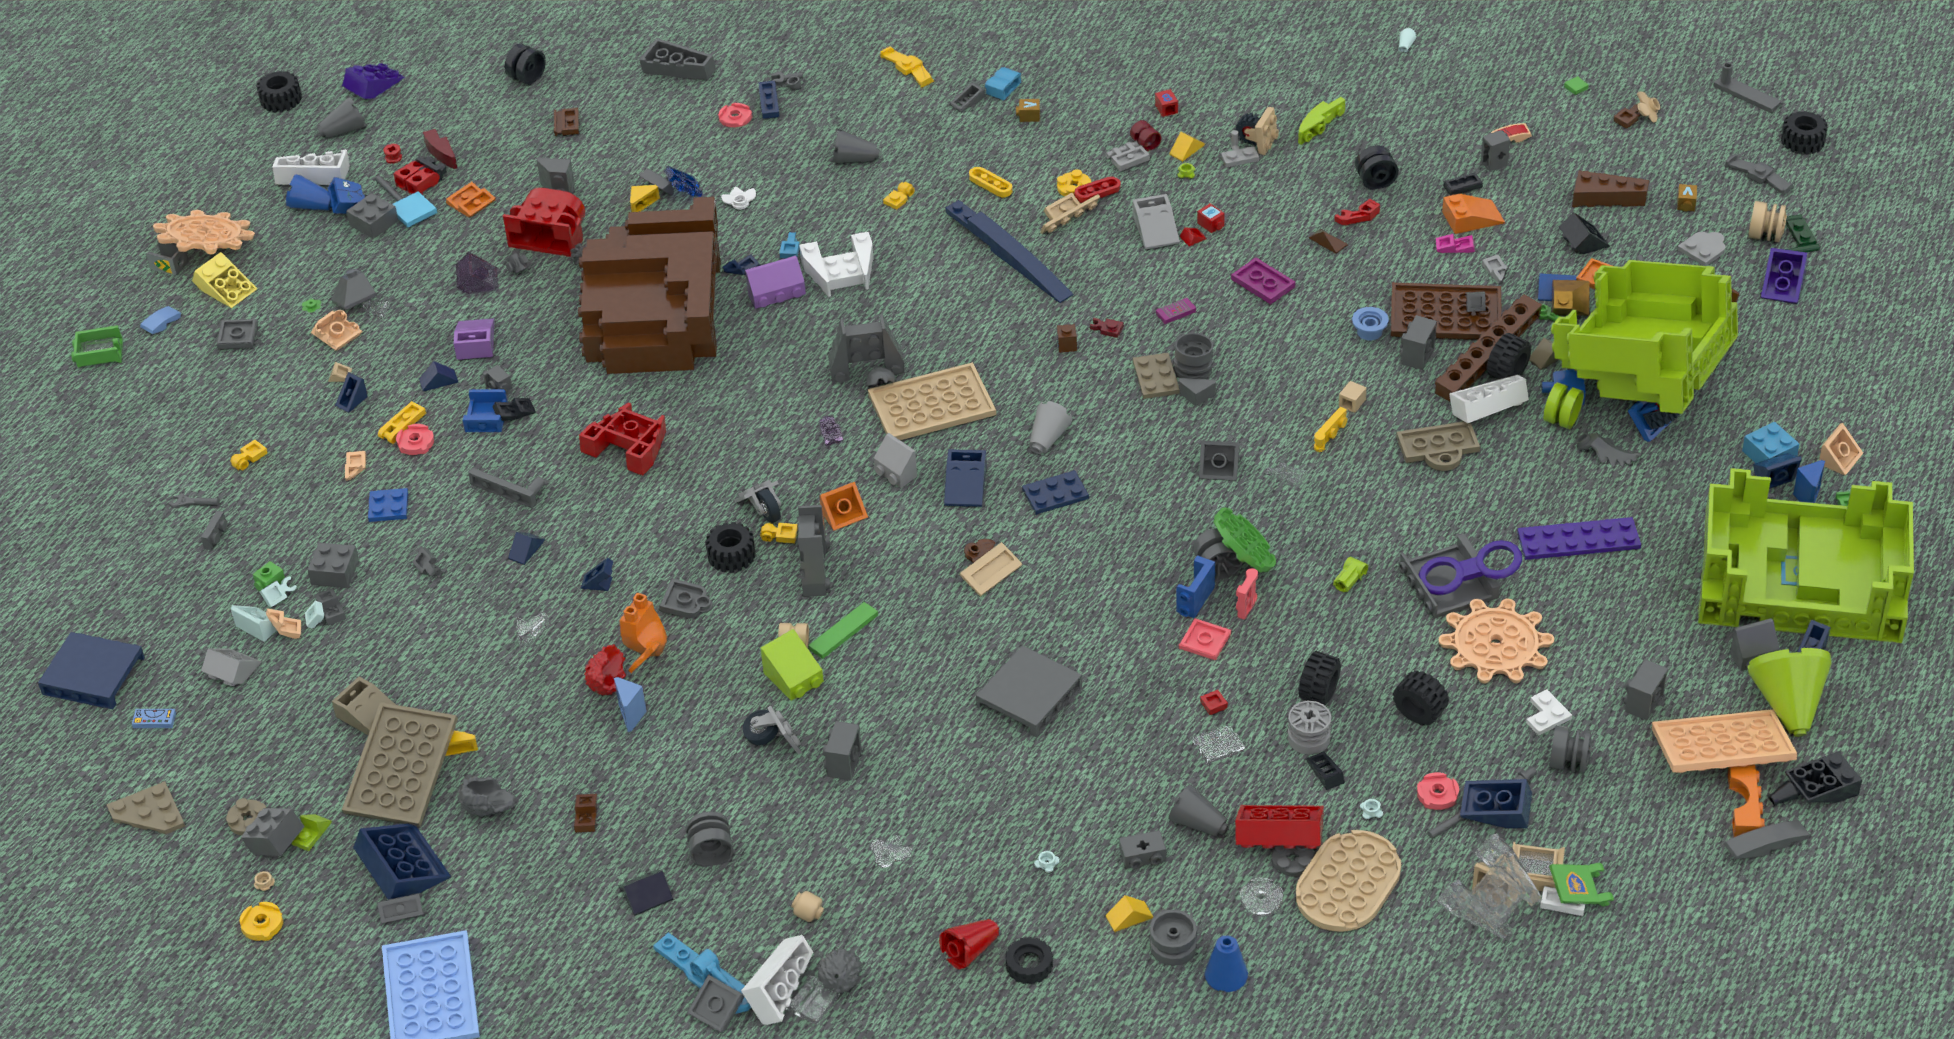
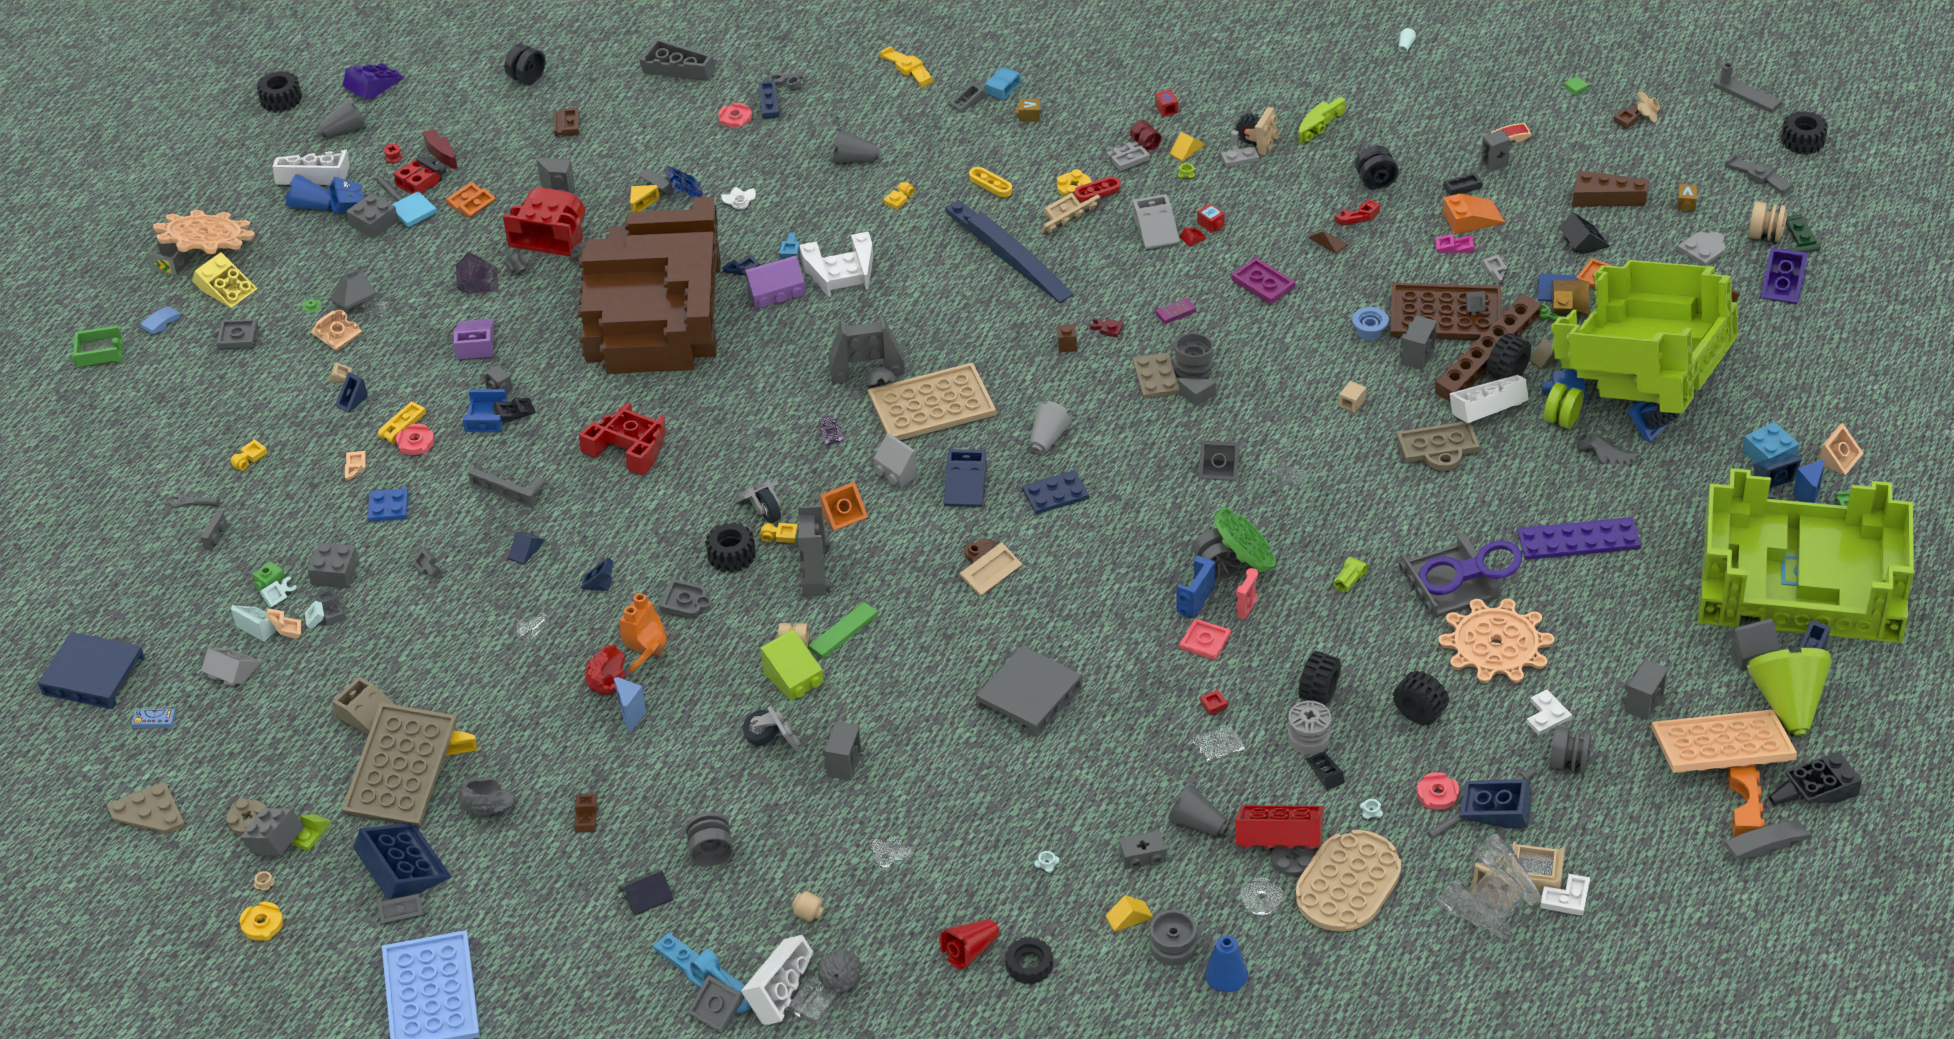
dark blue slope [419,361,459,392] -> none
yellow plate [1314,407,1348,452] -> none
bright green flag [1549,863,1614,906] -> none

